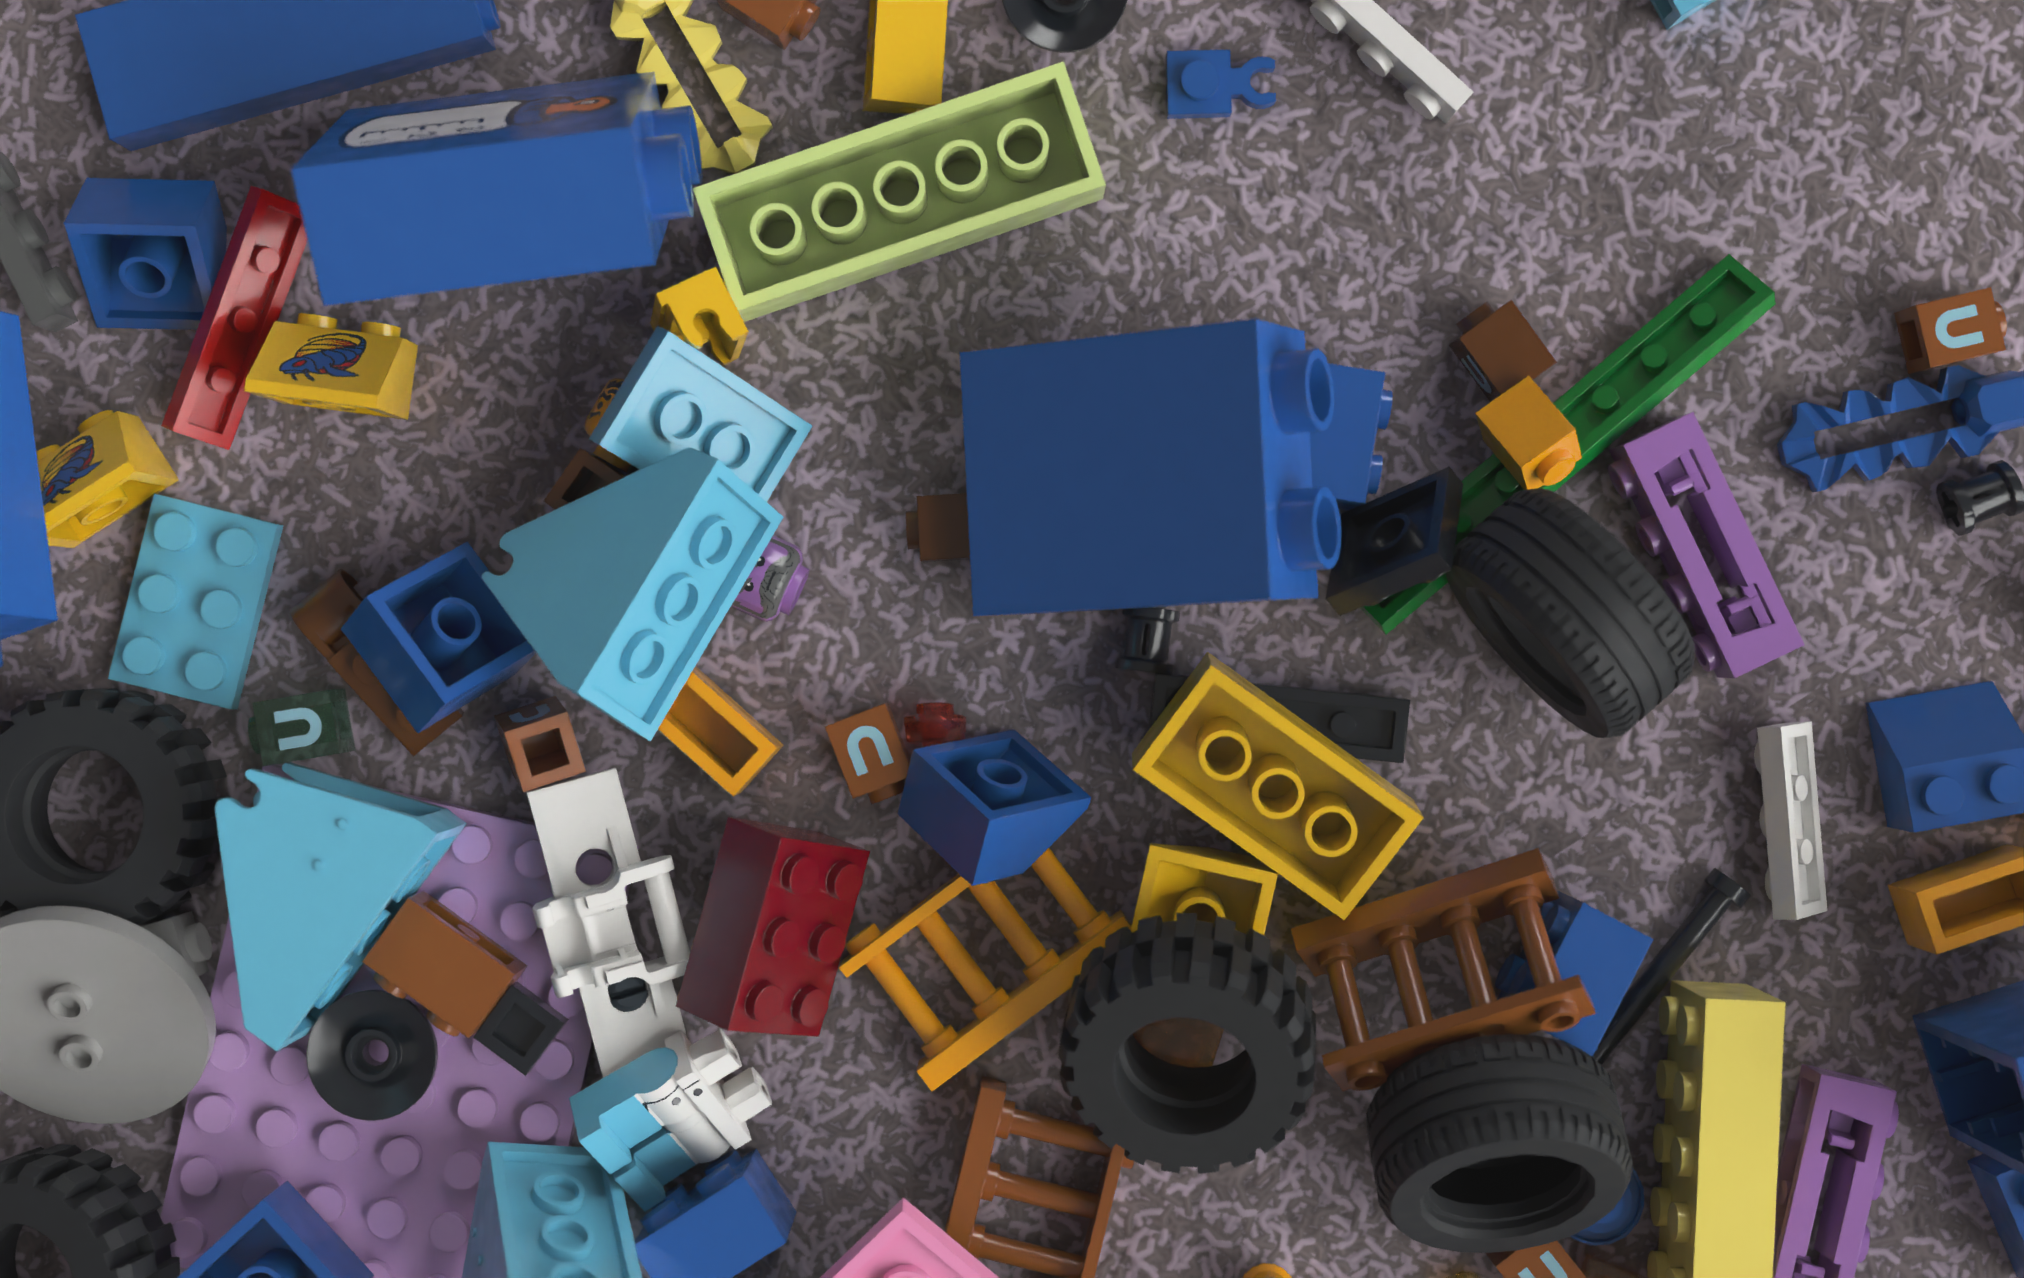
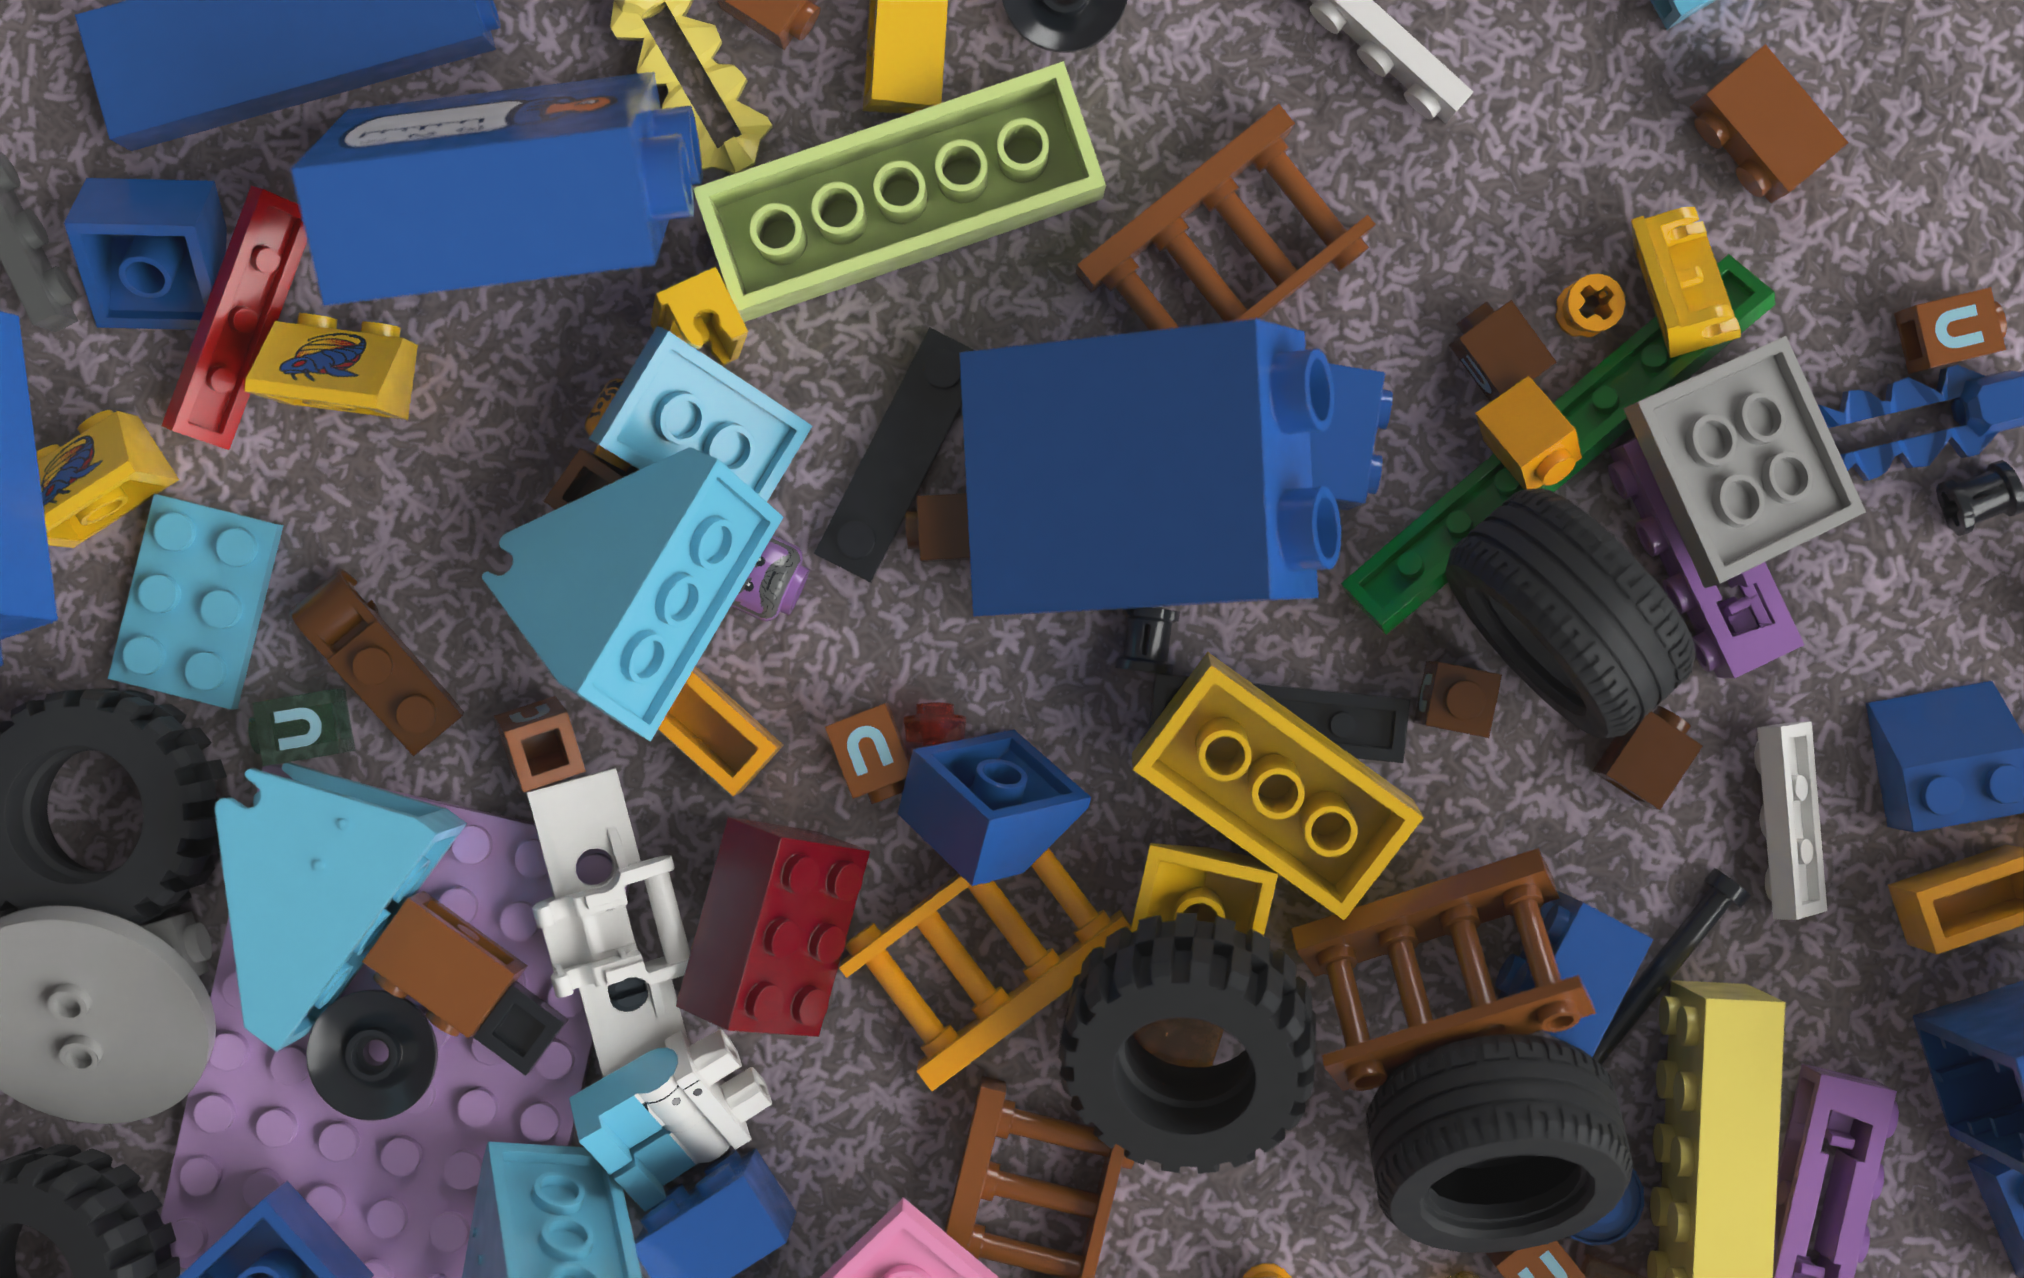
blue brick [341,541,536,733] -> none
blue plate [1165,50,1276,119] -> none
black plate [1325,466,1463,616] -> none
none -> black plate [814,327,975,583]
none -> dark orange fence [1075,104,1376,331]
none -> reddish brown brick [1413,661,1502,738]
none -> light orange bush [1555,273,1626,338]
none -> reddish brown brick [1592,706,1703,810]
none -> light grey plate [1623,336,1866,588]
none -> yellow hinge [1631,207,1741,358]
none -> dark orange brick [1690,44,1849,203]

